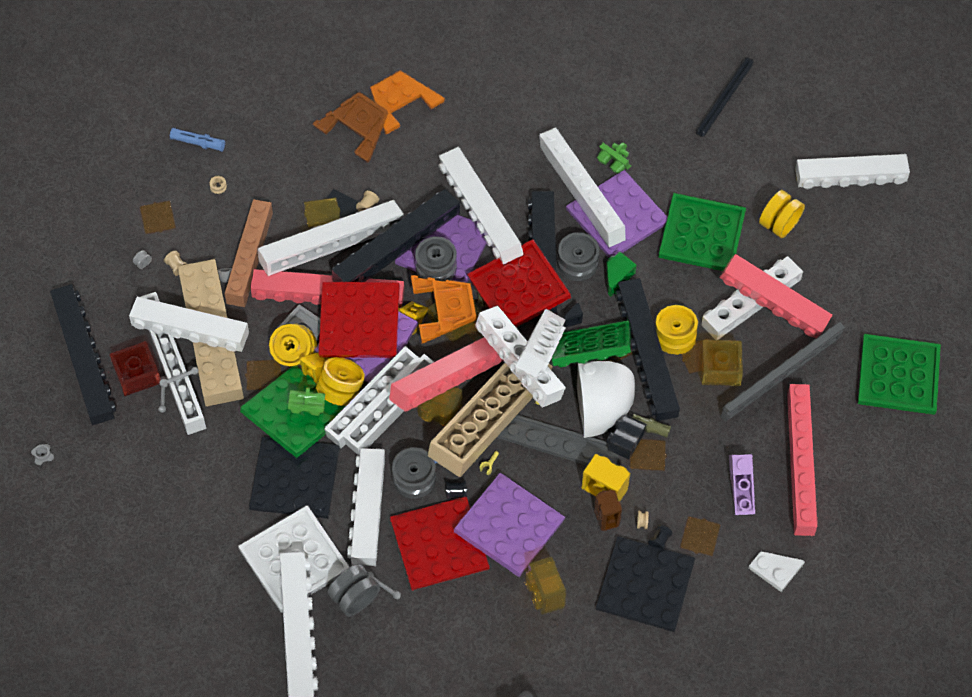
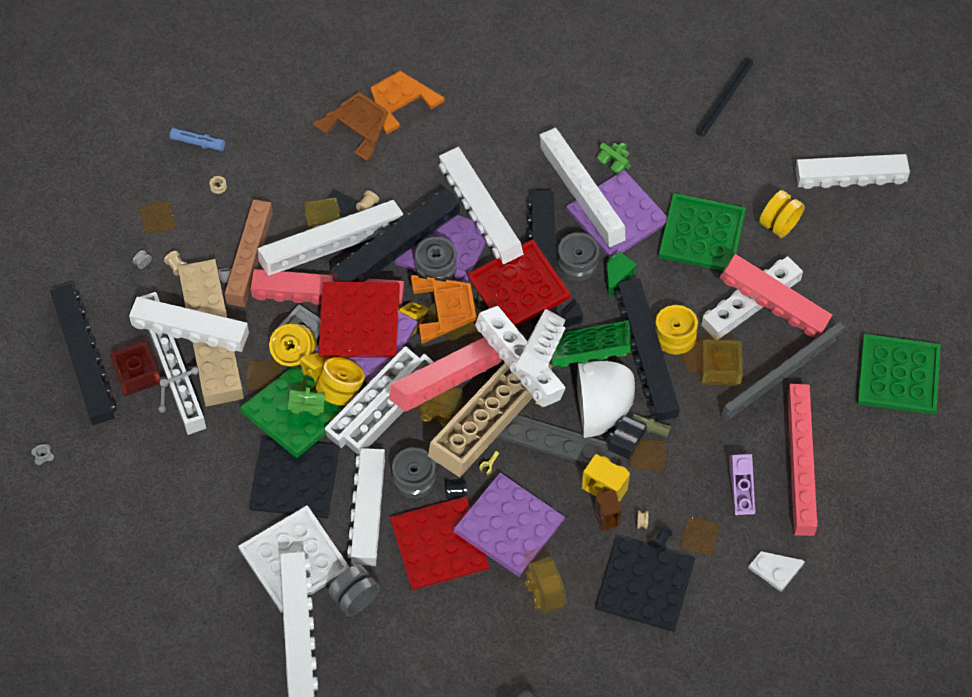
light grey hinge [368,572,401,599] -> none

